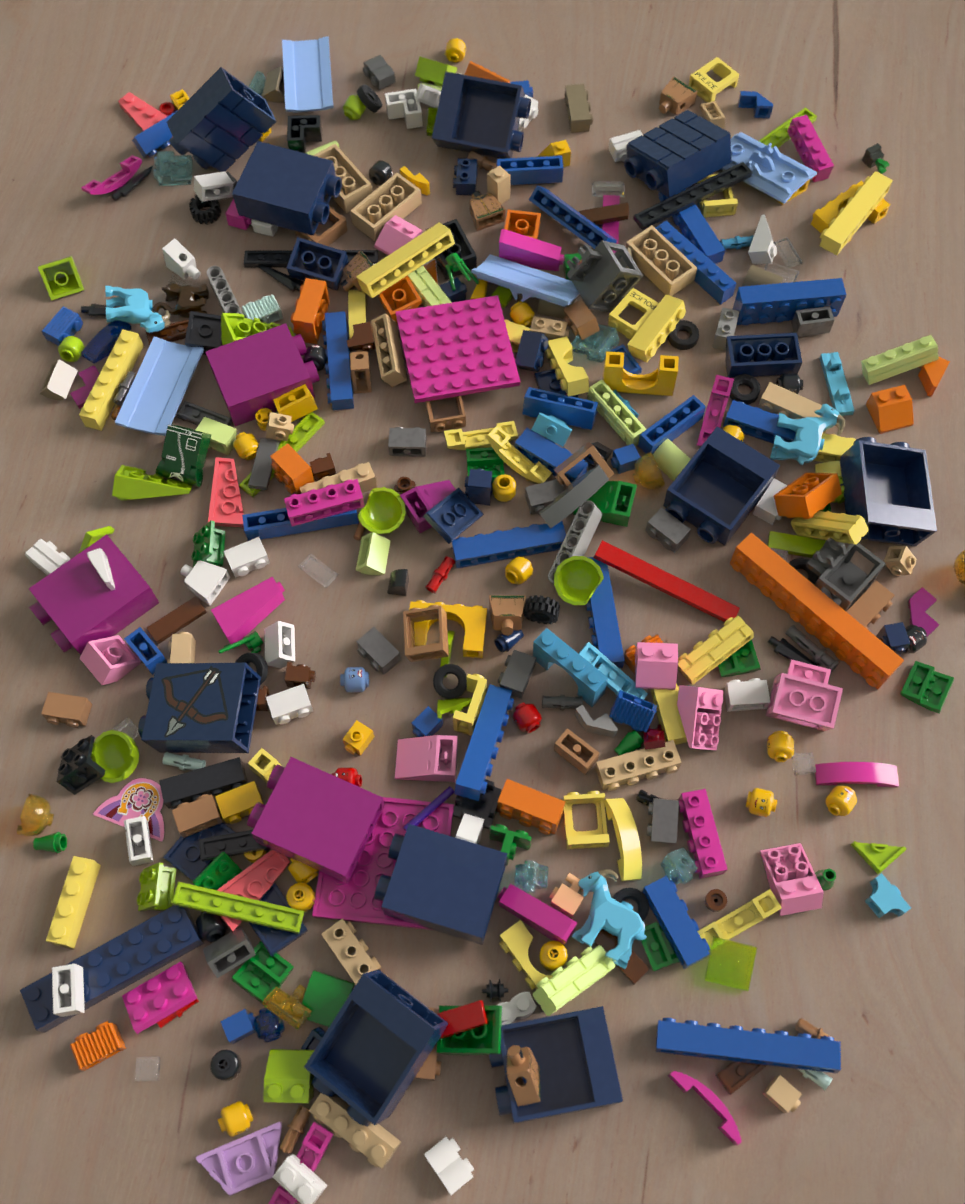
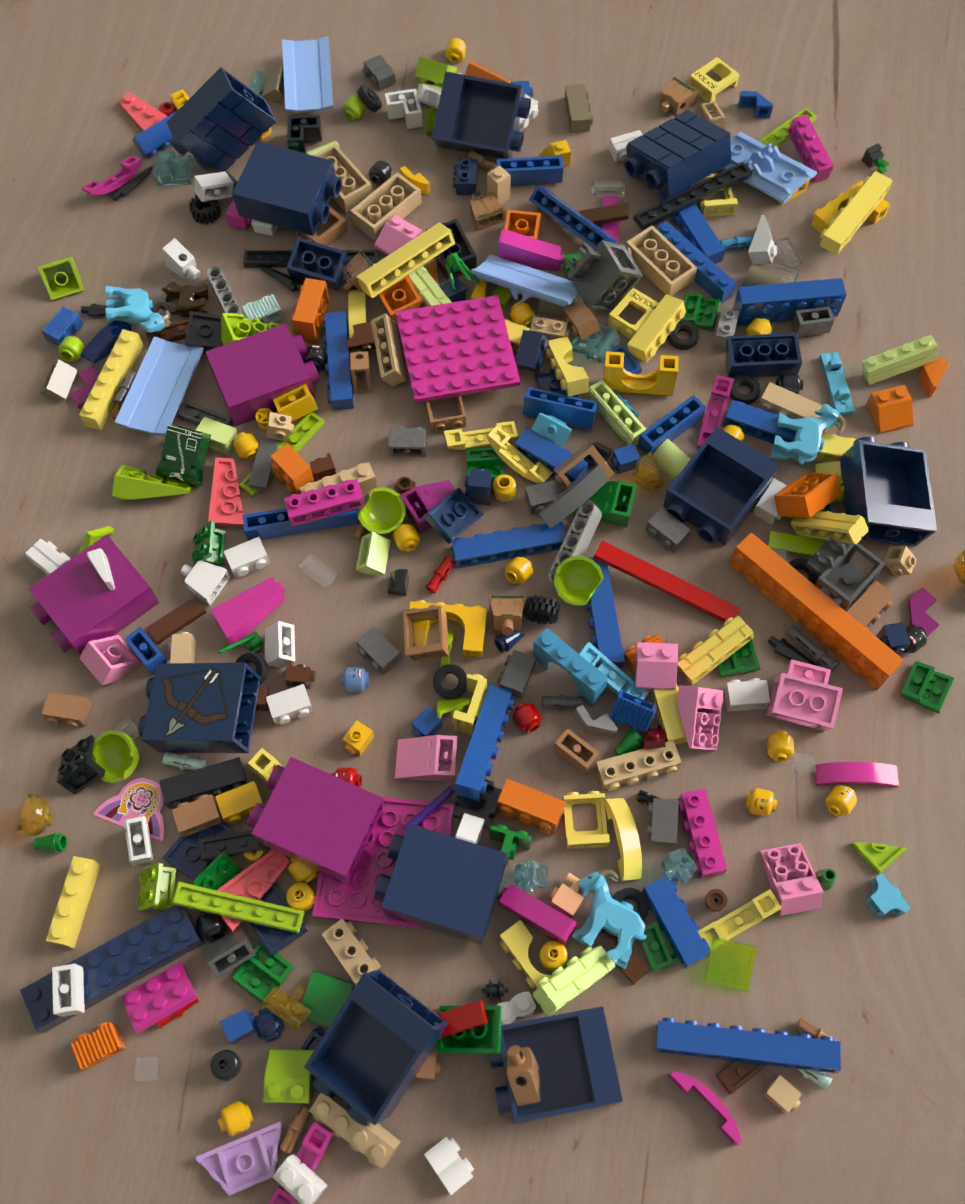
none -> yellow head [393,524,420,551]
none -> green slope [680,293,721,330]
none -> yellow head [746,318,772,335]

